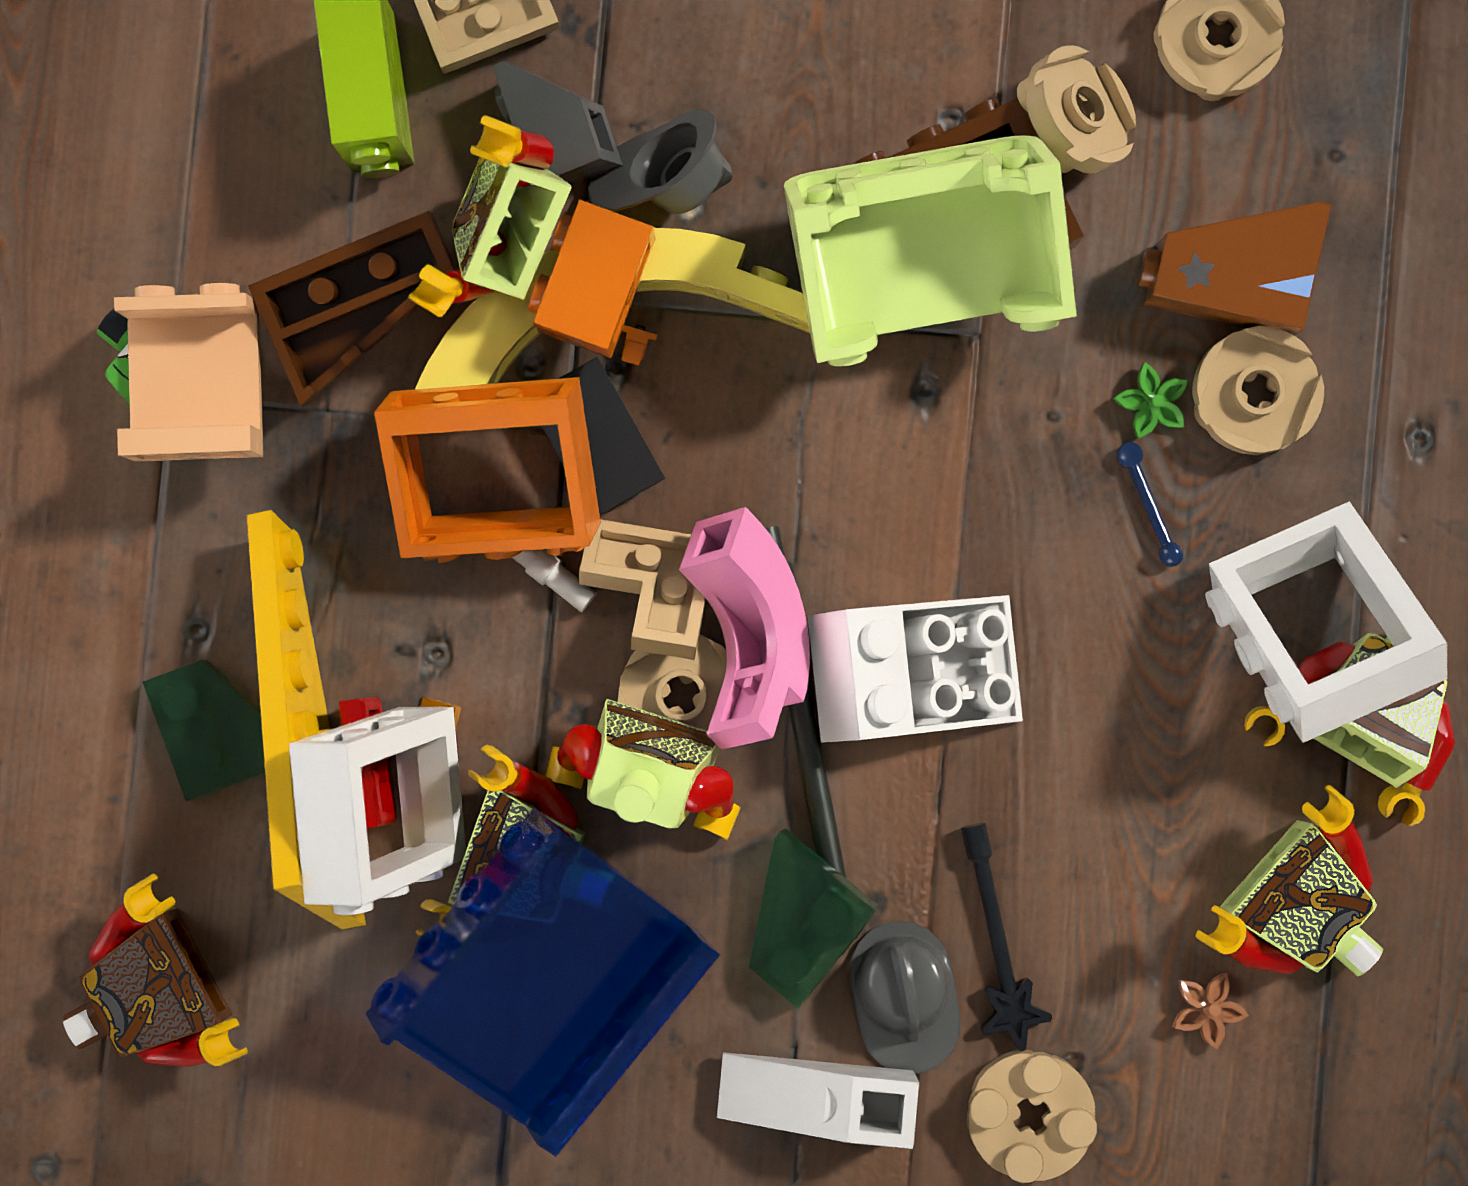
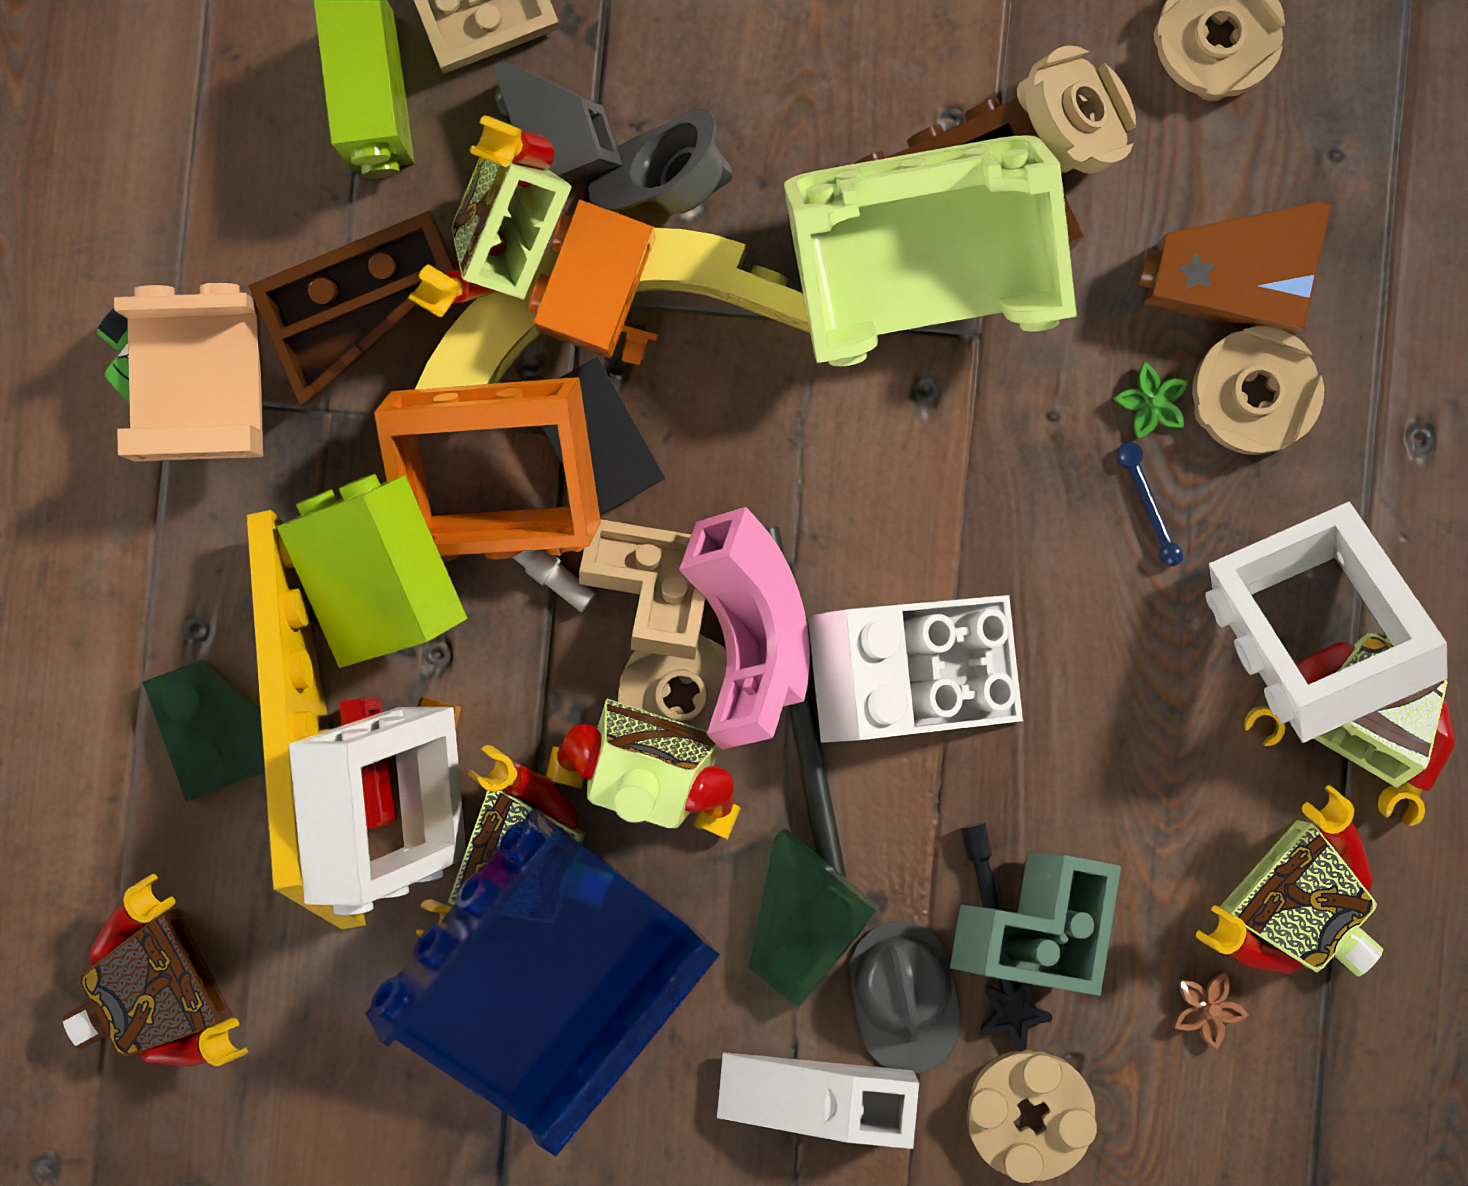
none -> lime brick [277,473,467,668]
none -> sand green brick [950,851,1121,996]

